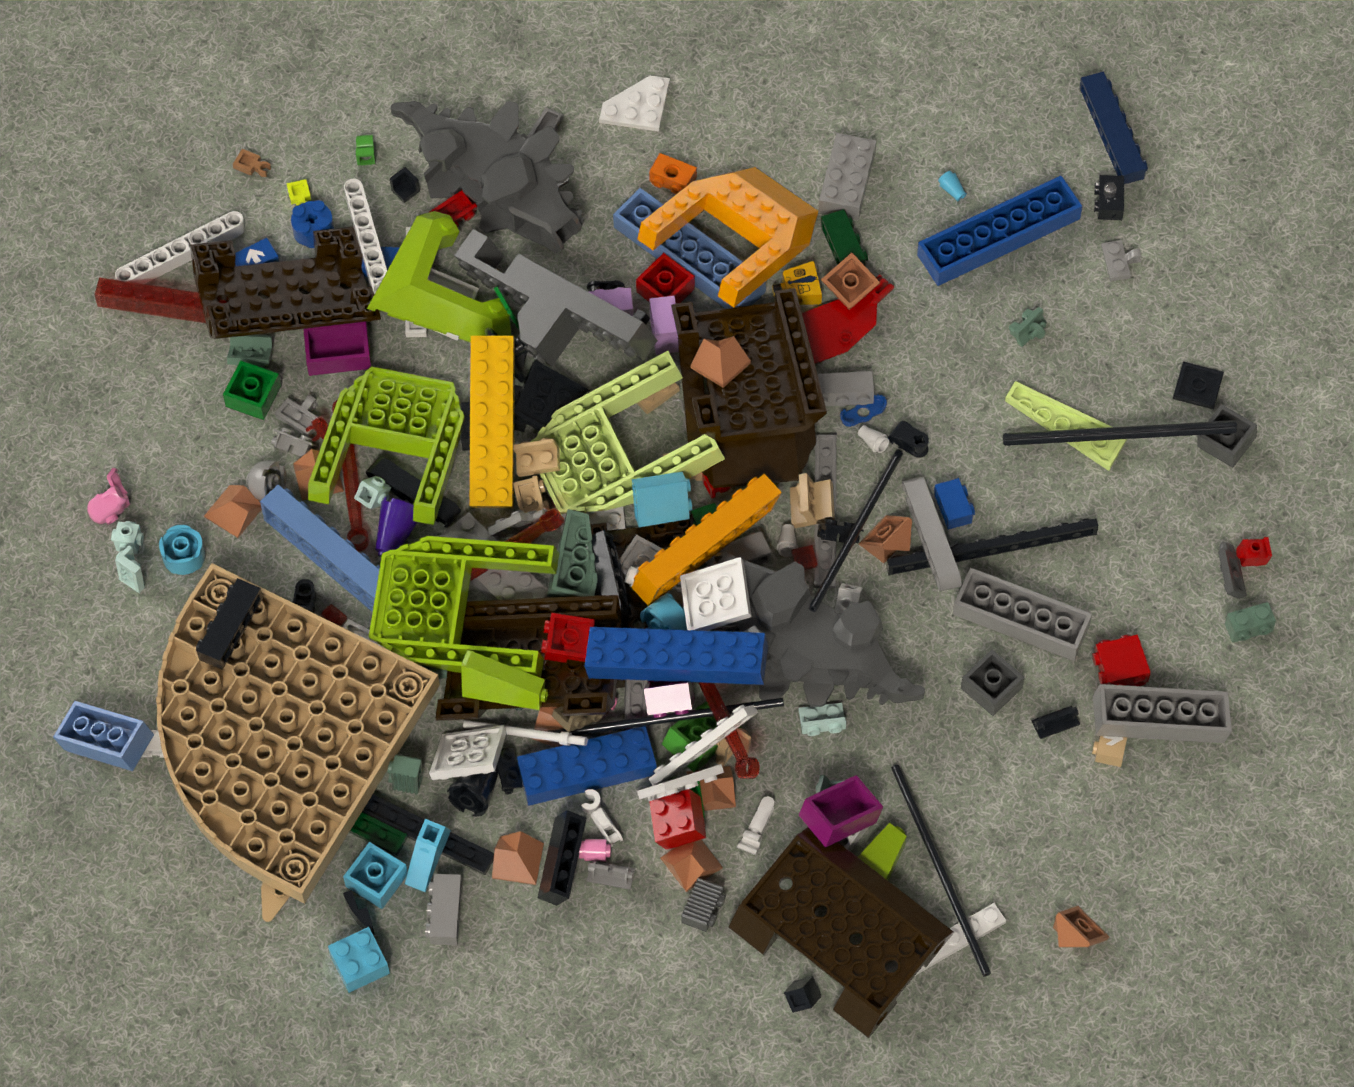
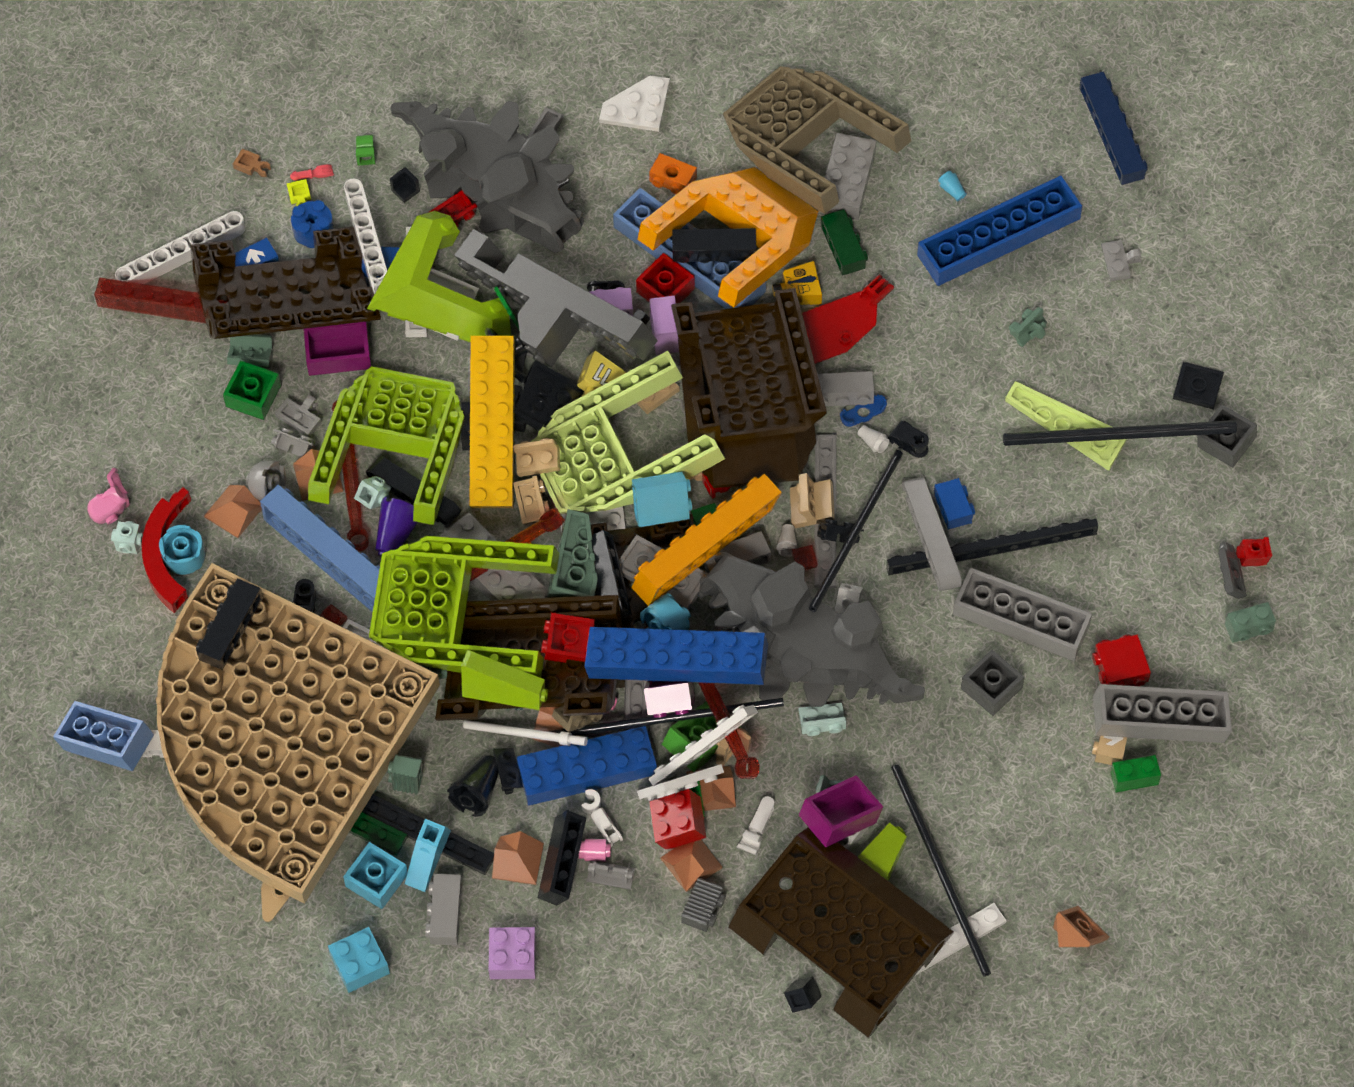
light aqua bracket [115,545,145,593] -> none
clear red tile [306,415,329,441] -> none
black slope [343,890,375,935] -> none
white plate [429,725,507,780] -> none
light grey plate [488,508,549,540] -> none
white plate [624,566,639,587] -> none
white plate [680,557,752,631] -> none
nougat slope [691,336,751,388] -> none
nougat slope [821,253,880,310] -> none
nougat slope [859,515,912,563] -> none
black hinge [1031,705,1080,739] -> none
black piece [1094,175,1124,221] -> none
none -> red arch [142,487,191,613]
none -> coral piece [290,164,334,181]
none -> lavender brick [489,927,536,979]
none -> light yellow torso [577,351,627,396]
none -> black brick [672,228,756,263]
none -> dark tan wedge [723,66,911,214]
none -> green brick [1110,755,1161,792]

